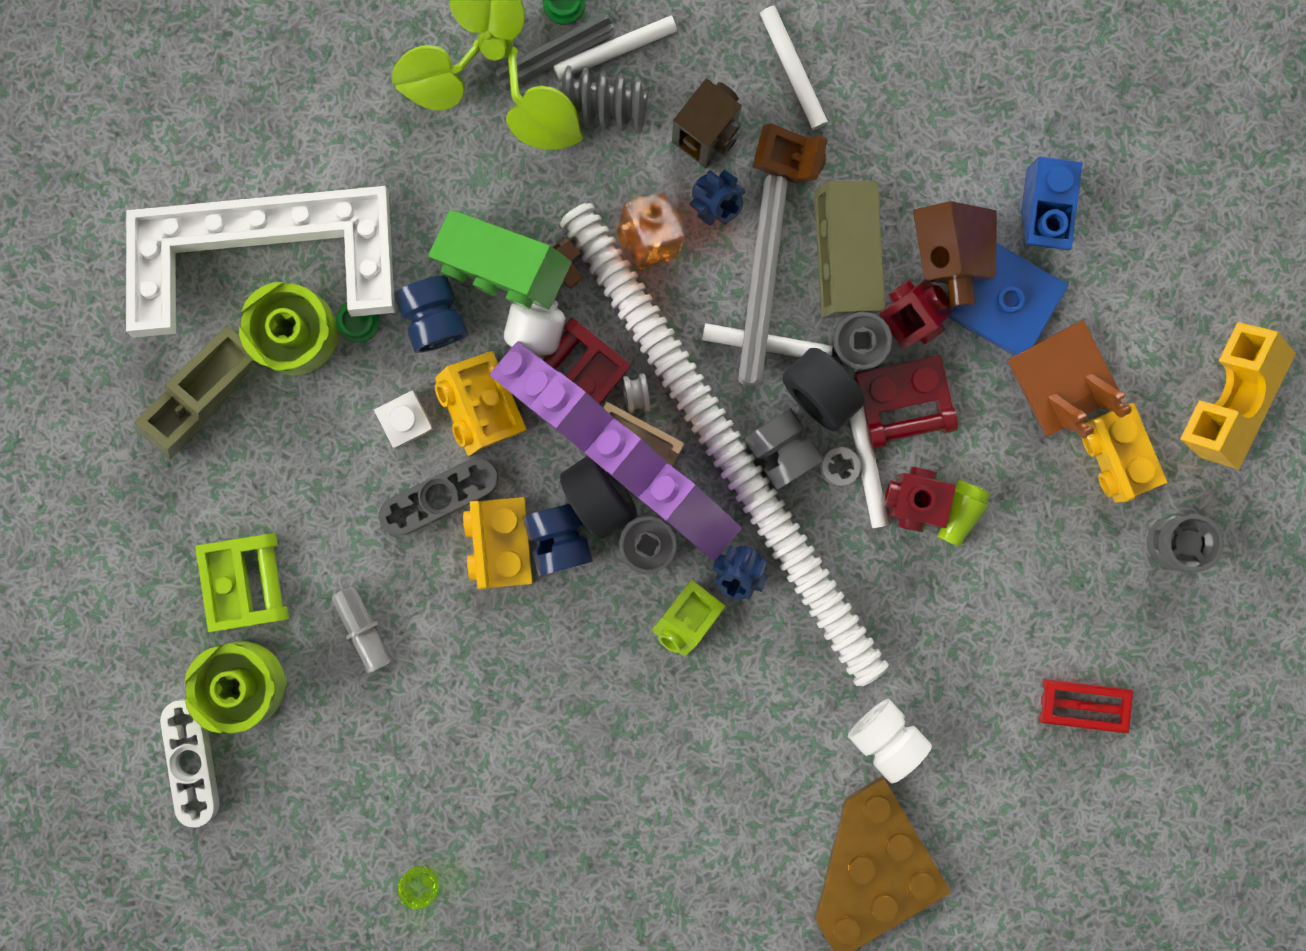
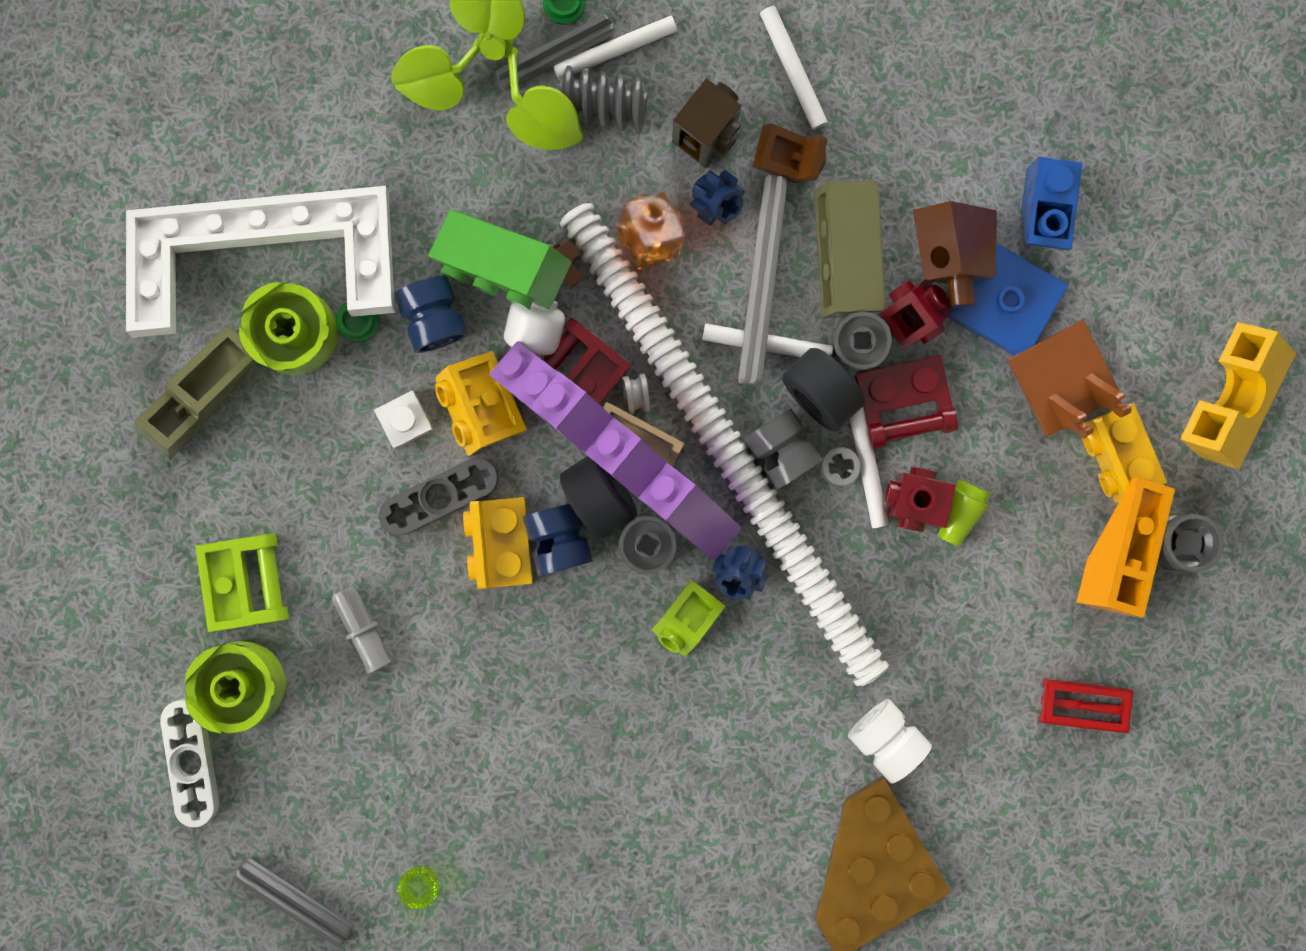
none -> dark grey axle [234,858,353,947]
none -> light orange slope [1076,477,1175,618]

